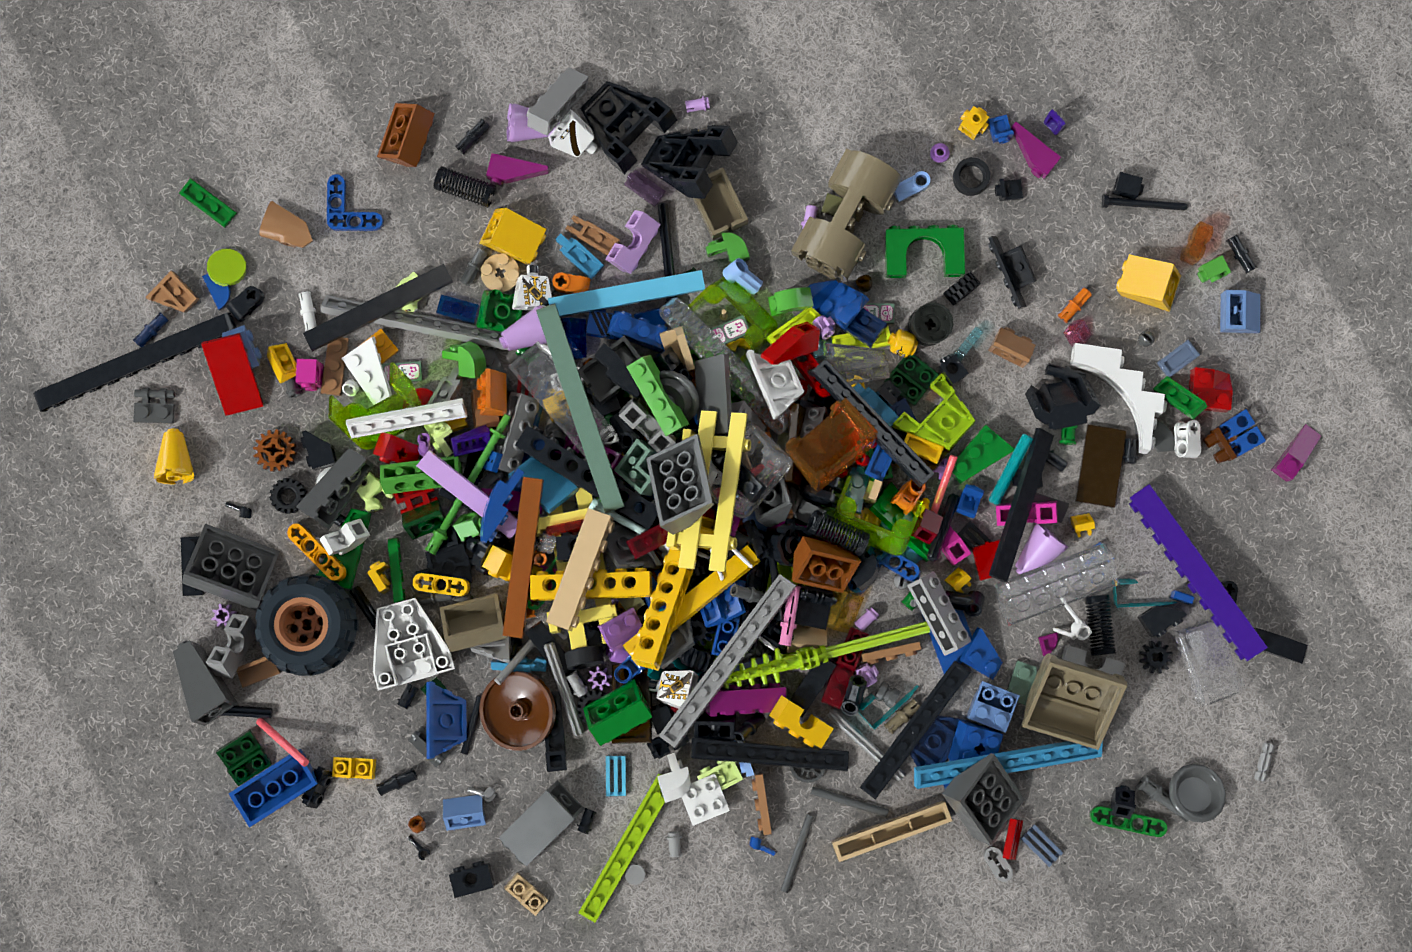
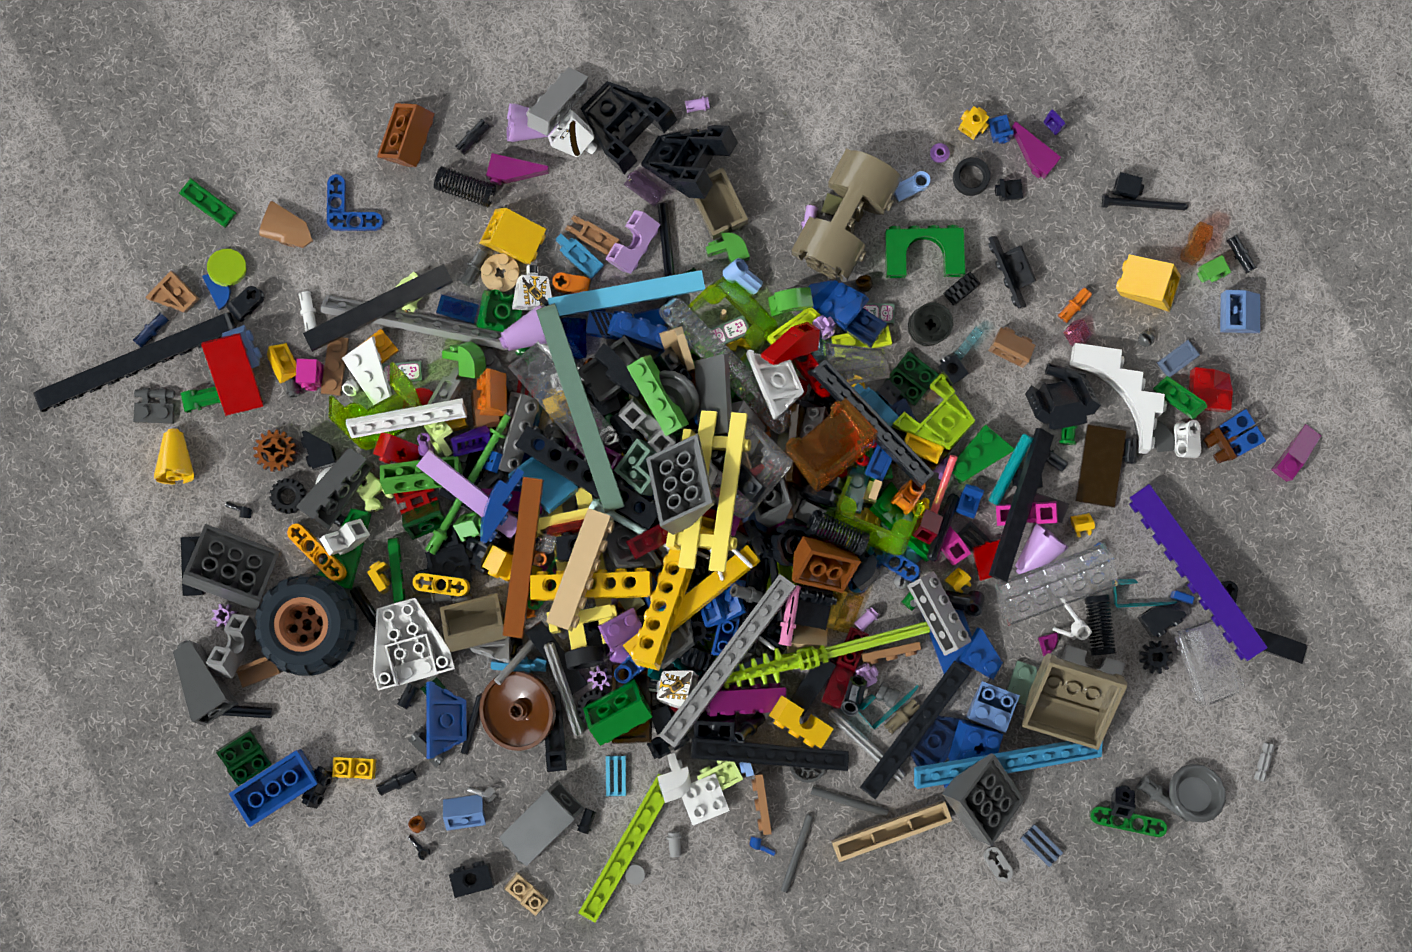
coral bar [256,718,309,767] -> none
light grey pin [566,671,588,697] -> none
yellow head [888,329,918,358] -> none
red tile [1002,818,1023,860] -> none
none -> green piece [180,387,221,413]

